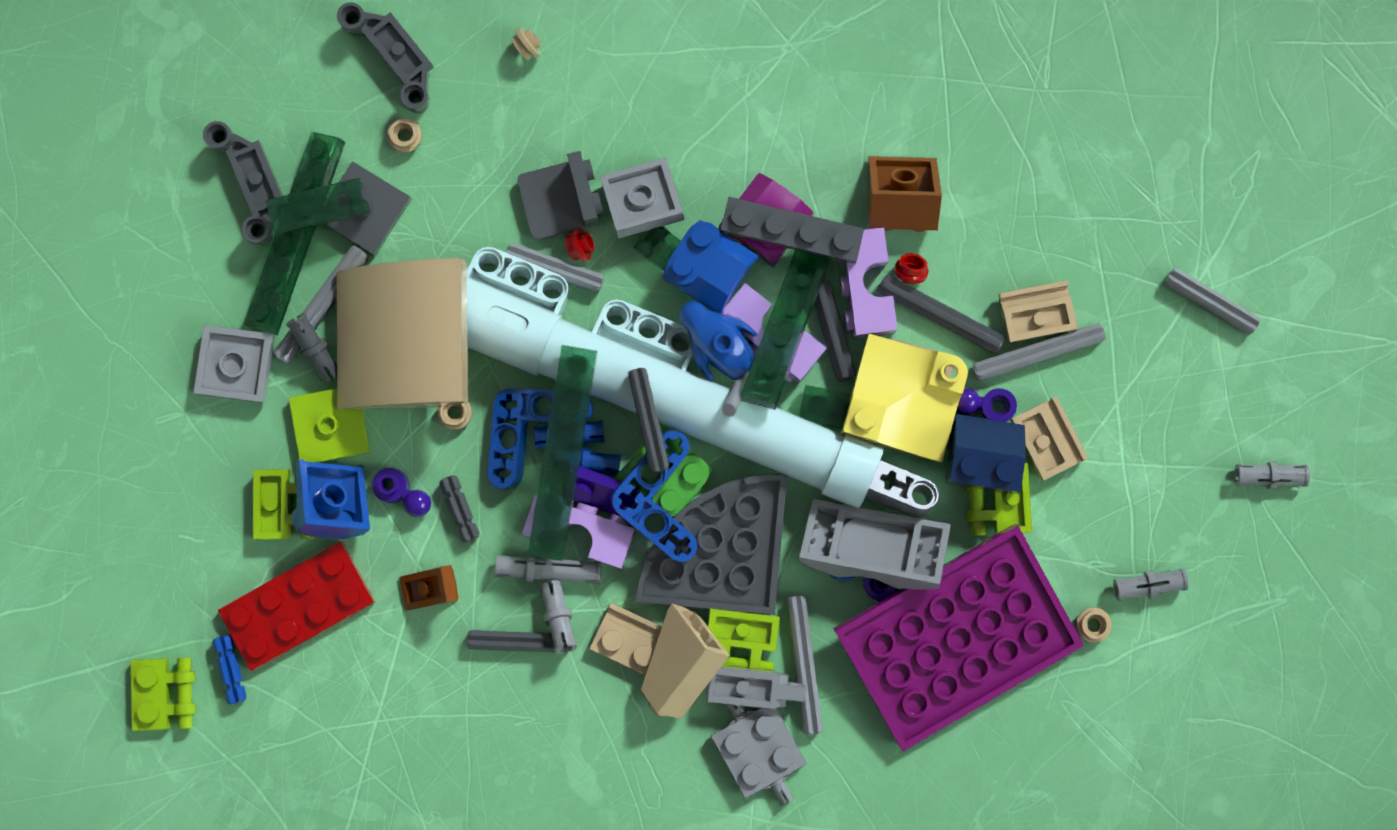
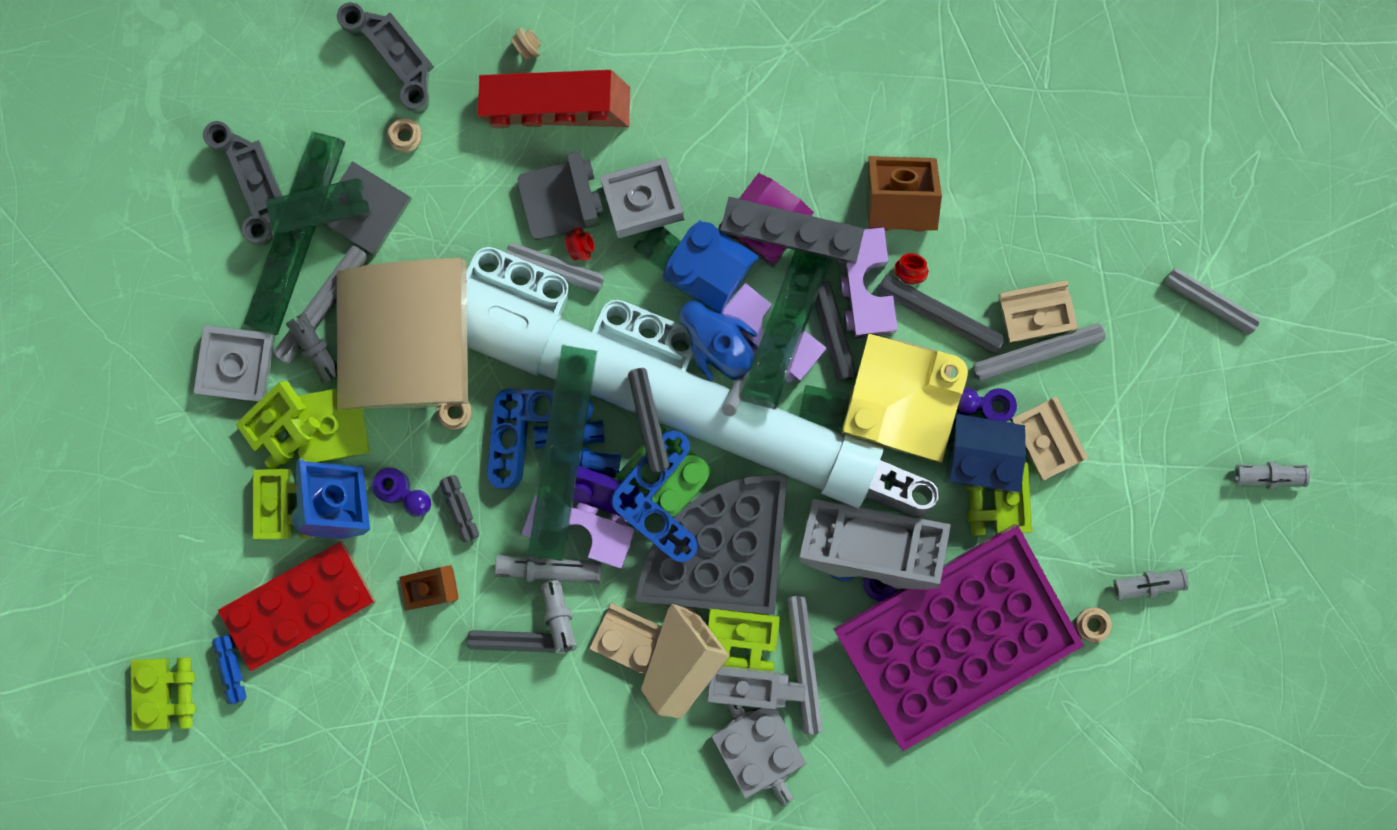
none -> lime plate [236,381,320,469]
none -> red wedge [478,69,630,128]

